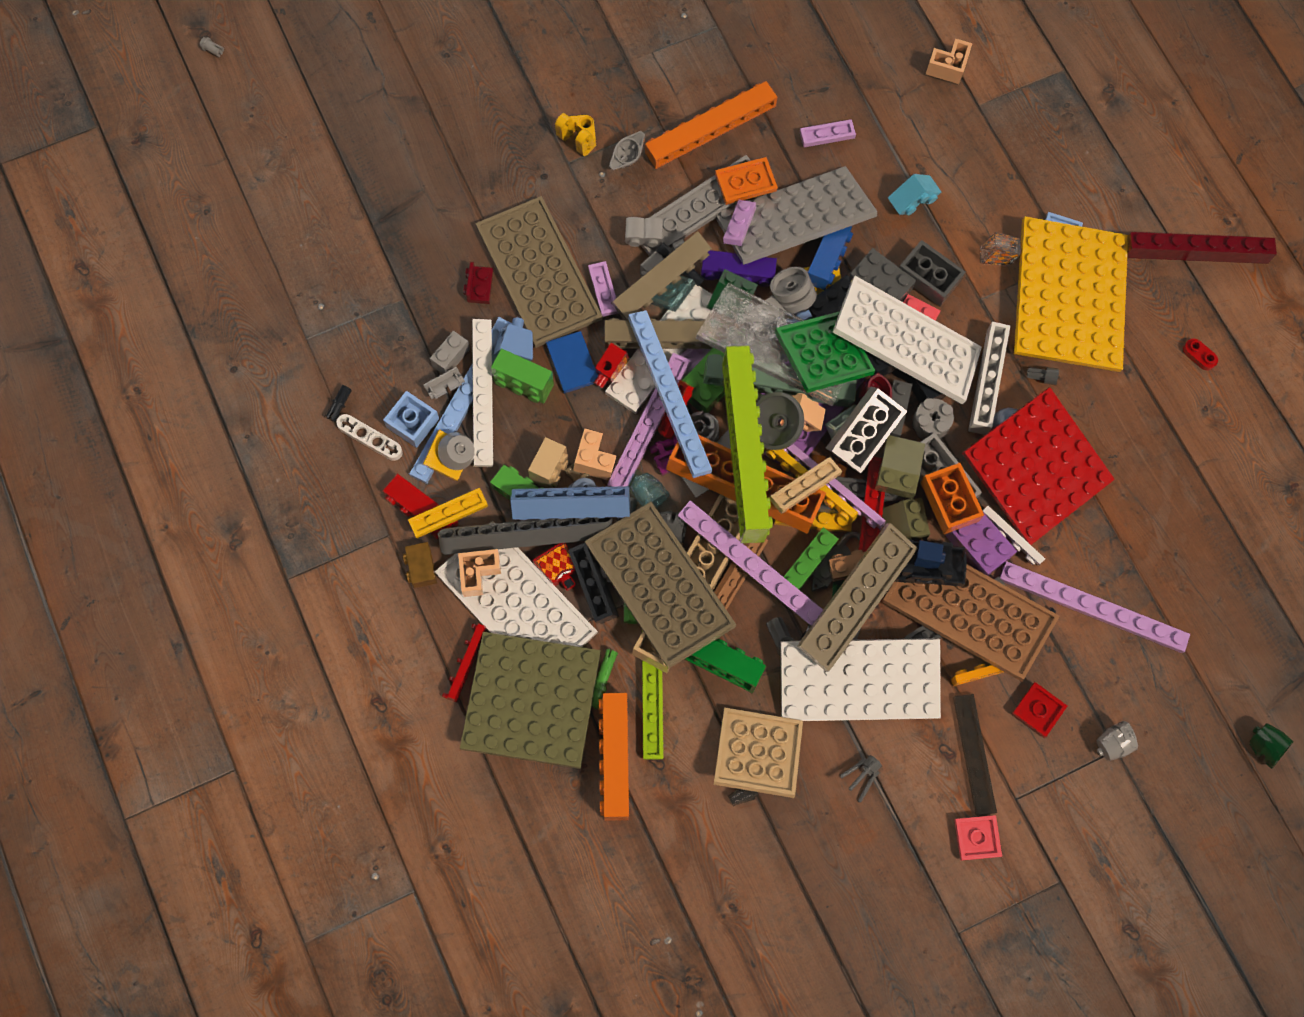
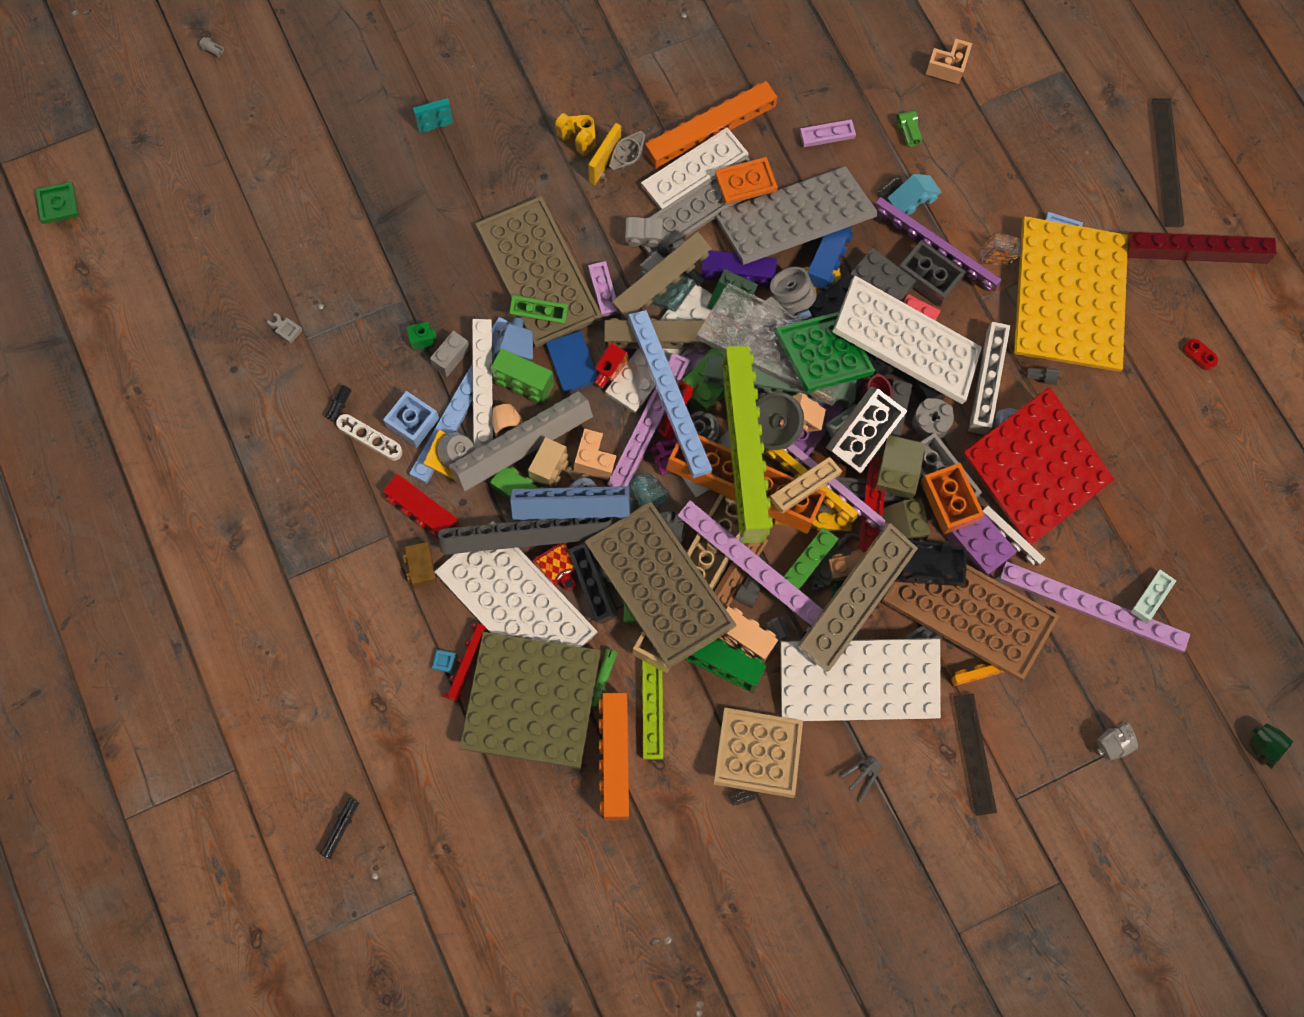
yellow plate [408,488,488,538] -> none
light grey hinge [423,367,465,399] -> none
light nougat brick [458,549,501,597] -> none
dark red bracket [463,262,494,304] -> none
lavender plate [723,200,756,246] -> none
dark blue brick [914,540,946,570] -> none
coral plate [954,815,1002,861] -> none
red plate [1012,682,1068,738] -> none
none -> green plate [35,182,79,224]
none -> light grey plate [267,313,302,344]
none -> black pin [319,797,360,859]
none -> green brick [407,322,437,350]
none -> teal plate [413,98,453,133]
none -> dark azure tile [432,649,456,674]
none -> light grey brick [449,391,593,492]
none -> light nougat helmet [492,404,523,438]
none -> bright green brick [509,295,569,324]
none -> yellow tile [588,123,621,185]
none -> white plate [641,128,749,210]
none -> light nougat brick [719,606,778,664]
none -> dark grey piece [735,575,762,608]
none -> clear smoke cone [876,176,903,199]
none -> medium lavender plate [876,197,1001,291]
none -> bright green piece [896,110,922,147]
none -> light aqua plate [1131,570,1176,624]
none -> clear smoke tile [1151,98,1184,227]

